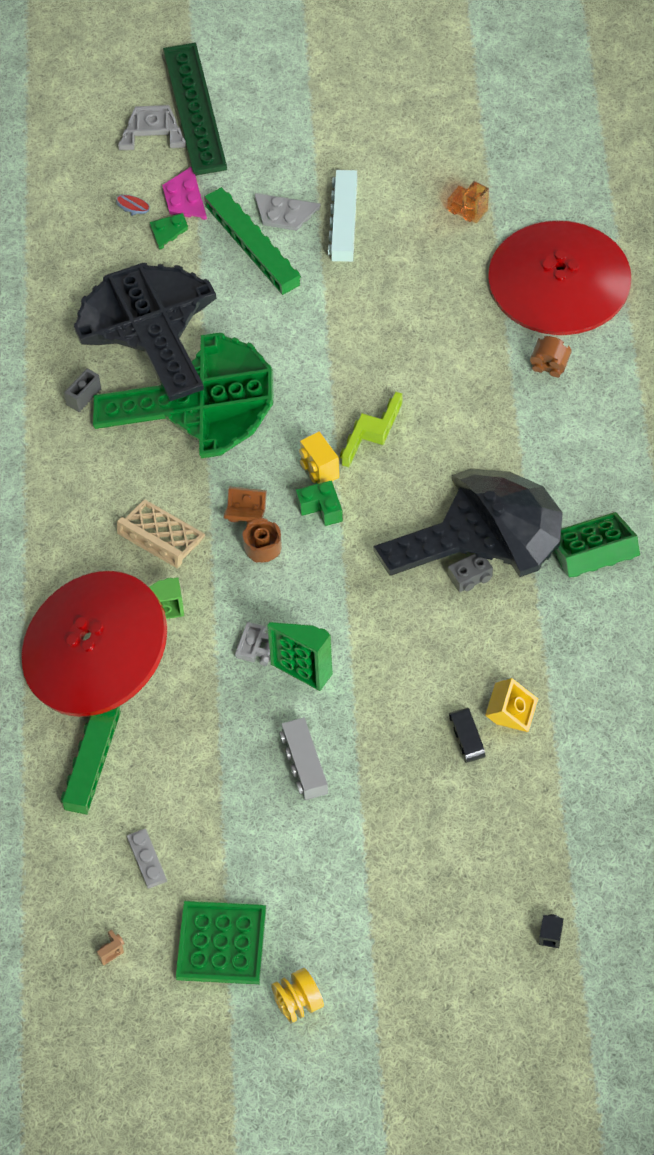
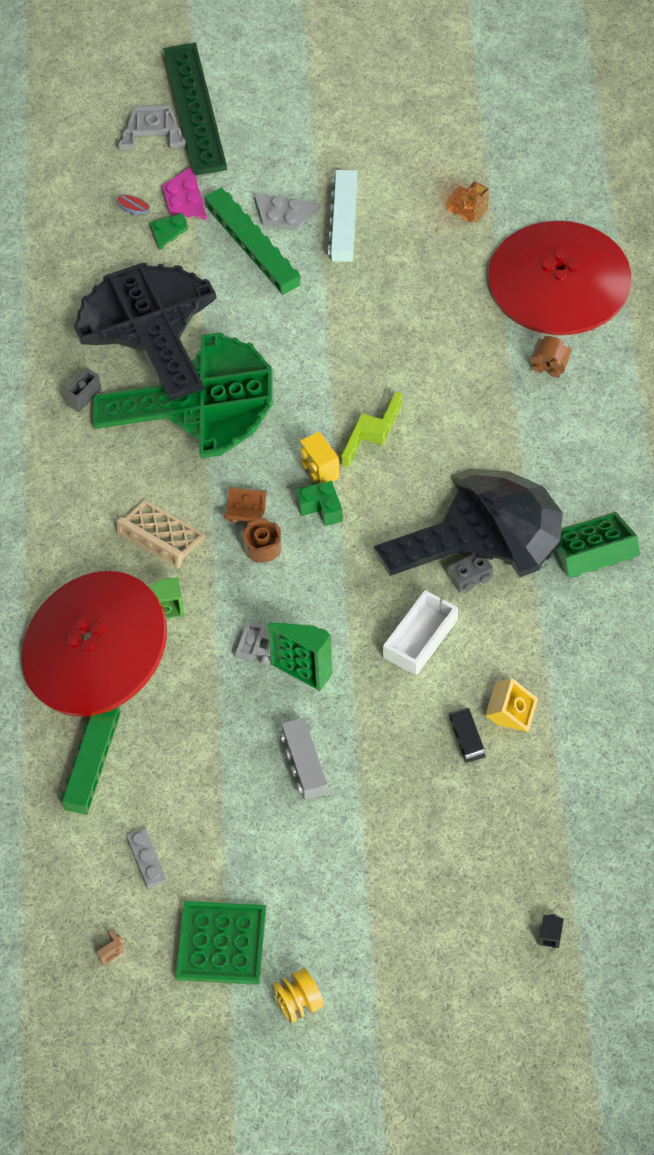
none -> white piece [383,590,458,676]

